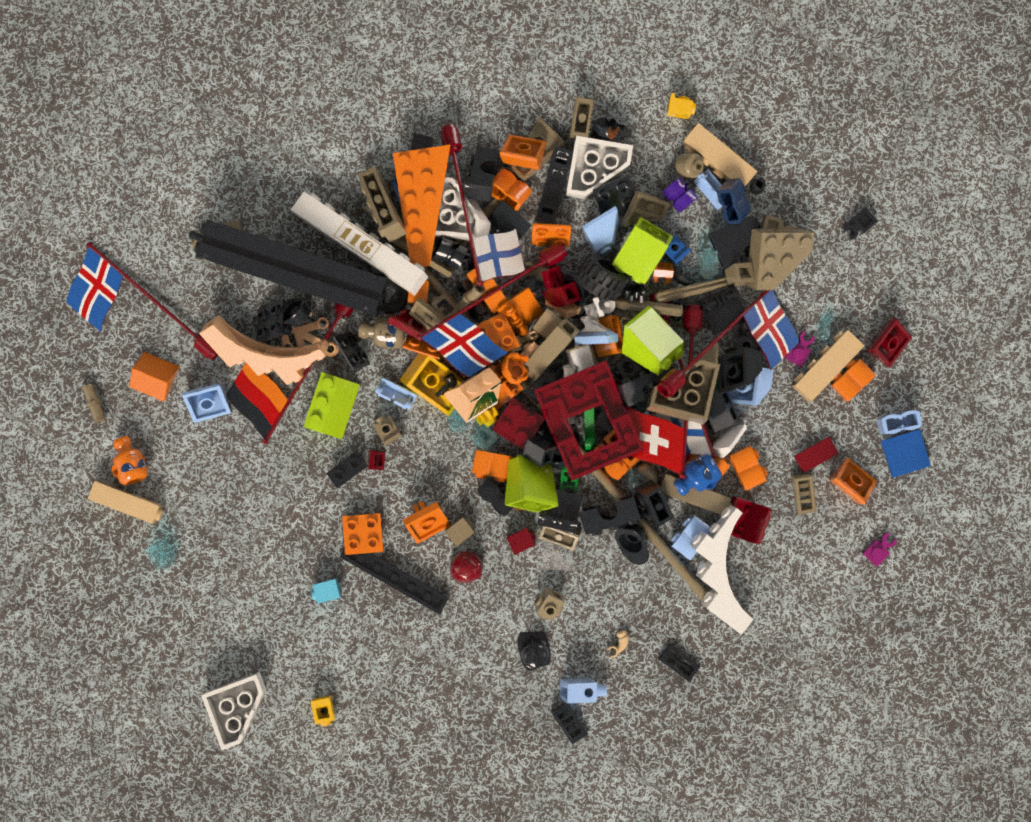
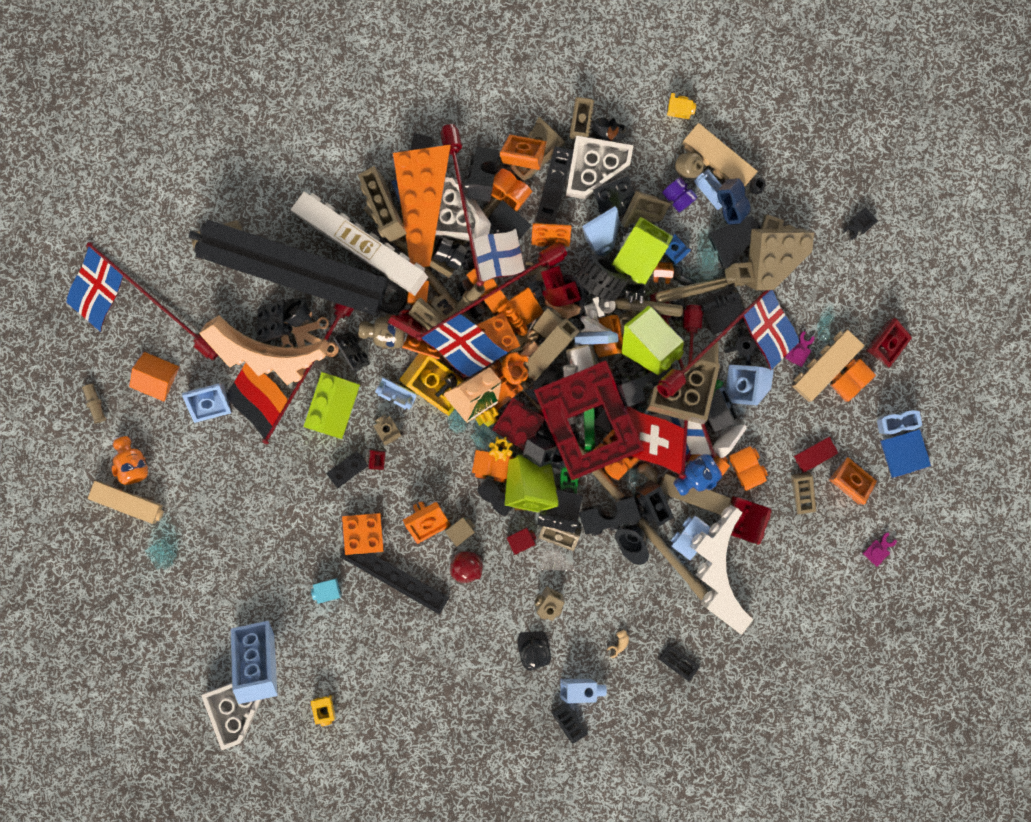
black slope [718,347,763,394] -> none
none -> light blue brick [231,621,278,704]
none -> yellow gear [489,437,513,462]

